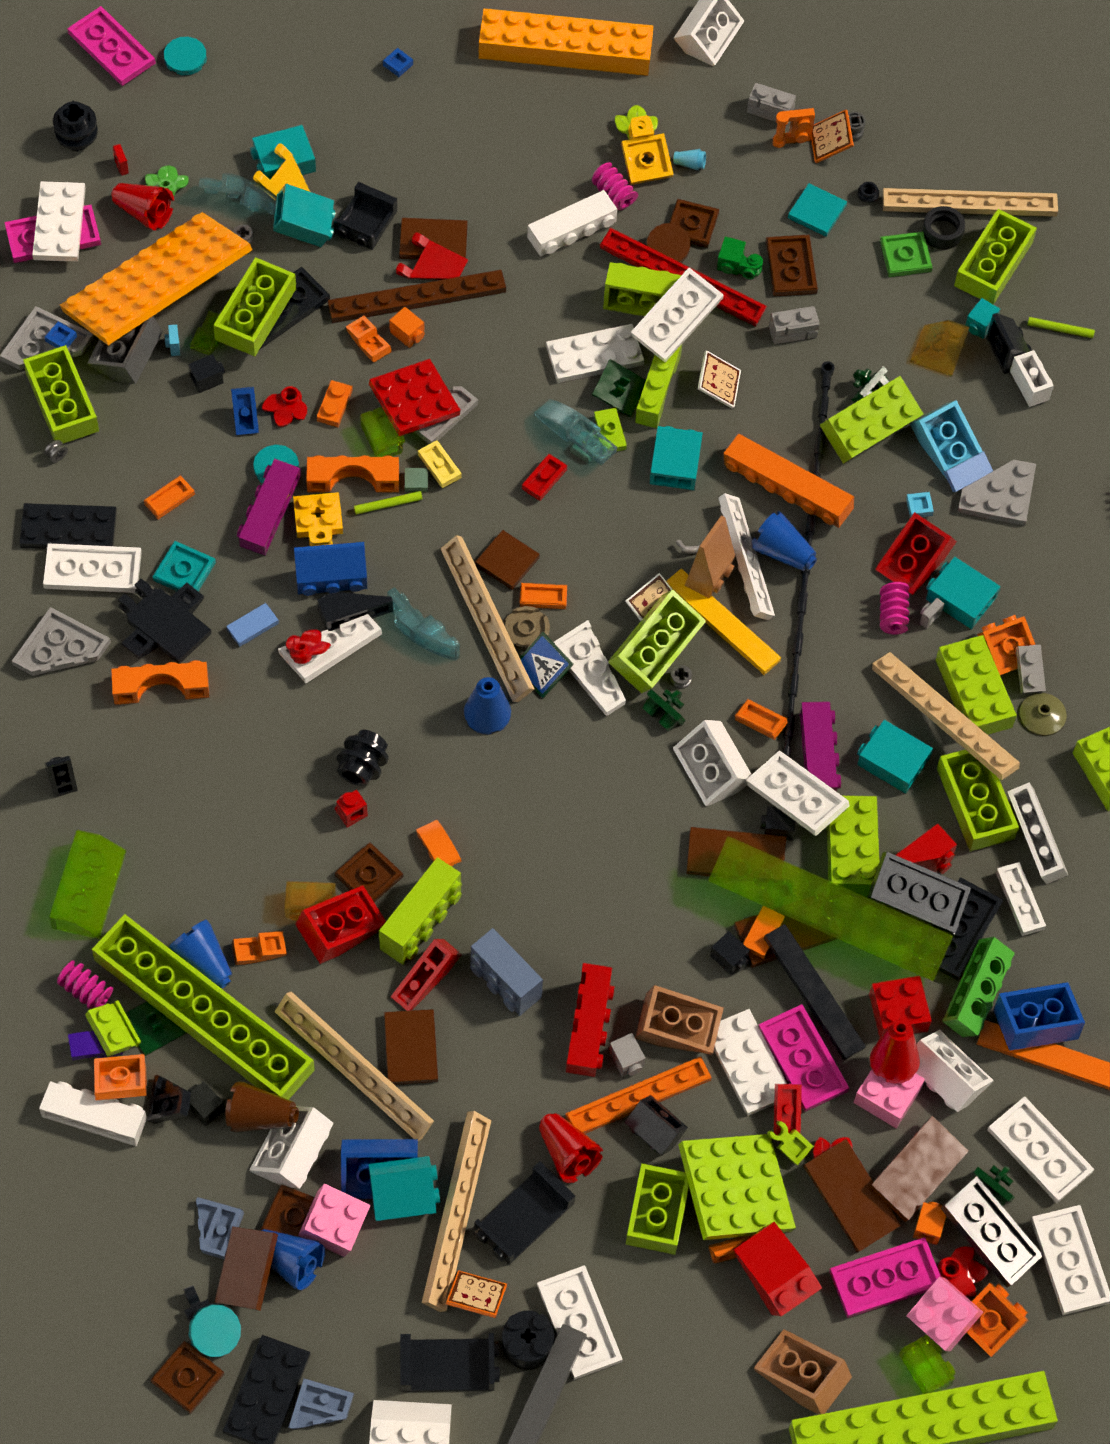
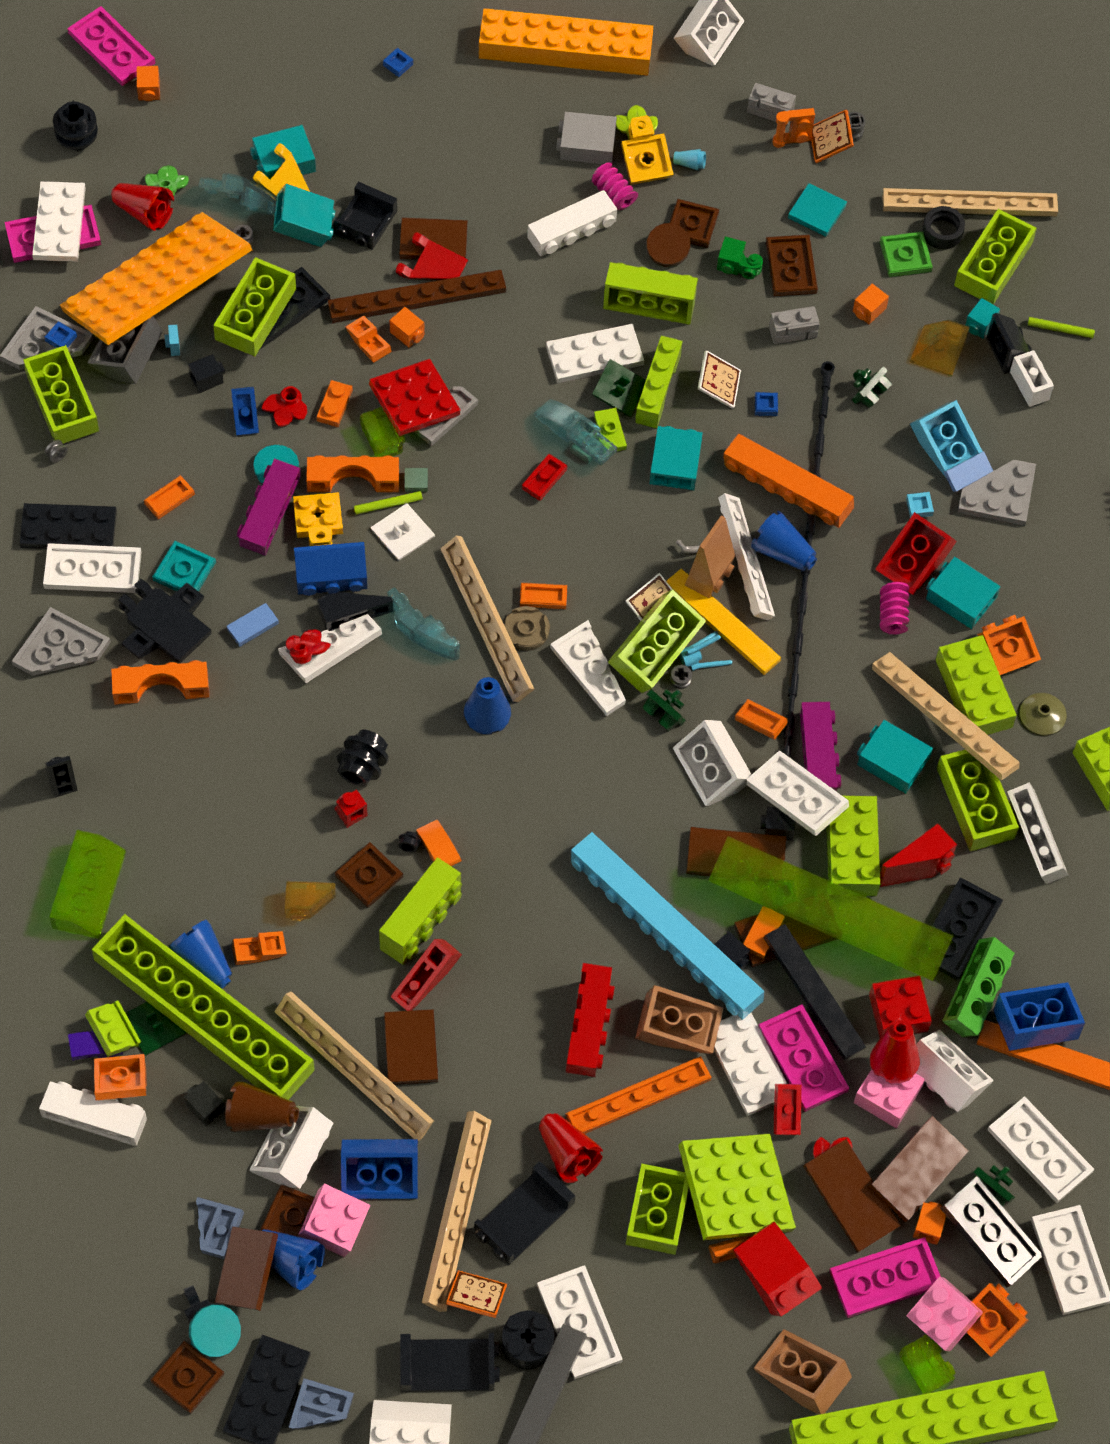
dark pink piece [57,961,113,1010] -> none
red tile [112,144,129,176] -> none
black wing [147,1075,191,1124] -> none
teal tile [164,37,207,76] -> none
clear neon green slope [189,310,220,355] -> none
red slope [295,885,386,964] -> none
teal brick [369,1156,440,1221] -> none
light yellow plate [418,440,462,488] -> none
sand blue brick [470,928,543,1016] -> none
reddish brown tile [475,530,540,590] -> none
piece [520,632,574,698] -> none
red tile [600,227,767,327] -> none
light grey brick [609,1033,646,1077] -> none
black brick [625,1095,688,1155] -> none
white plate [631,268,724,362] -> none
lime plate [767,1121,814,1165] -> none
lime brick [820,376,924,464] -> none
black plate [857,182,879,203] -> none
plate [867,852,971,933] -> none
light grey plate [920,598,944,629] -> none
red plate [938,1246,989,1297] -> none
white plate [996,862,1046,936] -> none
light grey plate [1016,645,1046,694] -> none
none -> orange brick [137,66,160,101]
none -> white piece [370,503,435,561]
none -> black plate [398,831,422,853]
none -> light grey brick [556,112,617,164]
none -> medium azure brick [571,832,764,1020]
none -> medium azure plant [679,631,732,671]
none -> blue tile [755,392,778,416]
none -> orange brick [853,284,889,325]

